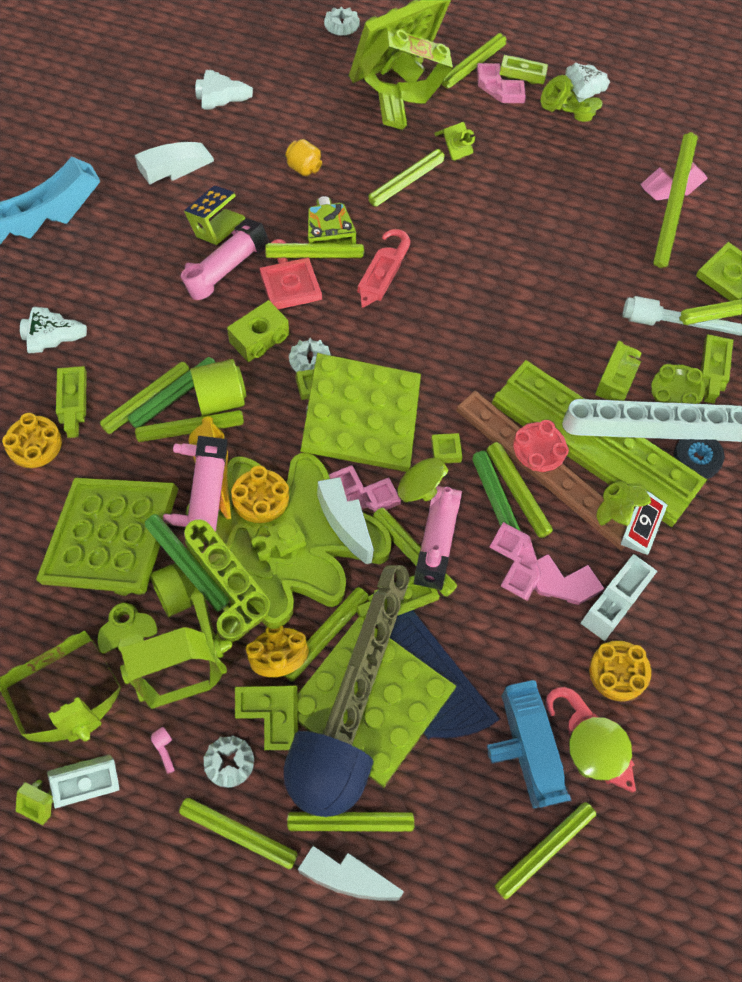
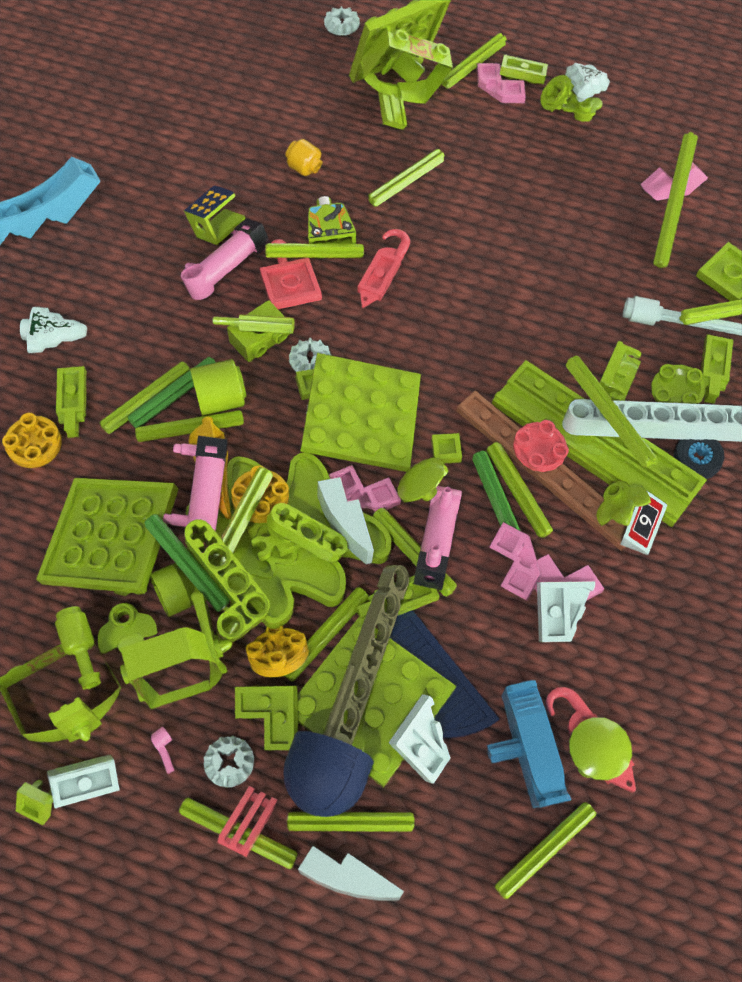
light aqua slope [135,142,214,184] -> none
light aqua rock [196,70,253,110] -> none
lime bracket [434,122,475,161] -> none
light aqua slope [581,554,657,641] -> none
yellow tile [589,641,651,701] -> none
none -> lime piece [55,606,101,689]
none -> lime axle [209,467,273,566]
none -> lime axle [213,314,295,334]
none -> coral tile [217,786,277,857]
none -> lime beam [267,503,348,562]
none -> light aqua wing [389,694,450,784]
none -> light aqua wing [537,582,595,642]
none -> lime axle [566,356,656,468]

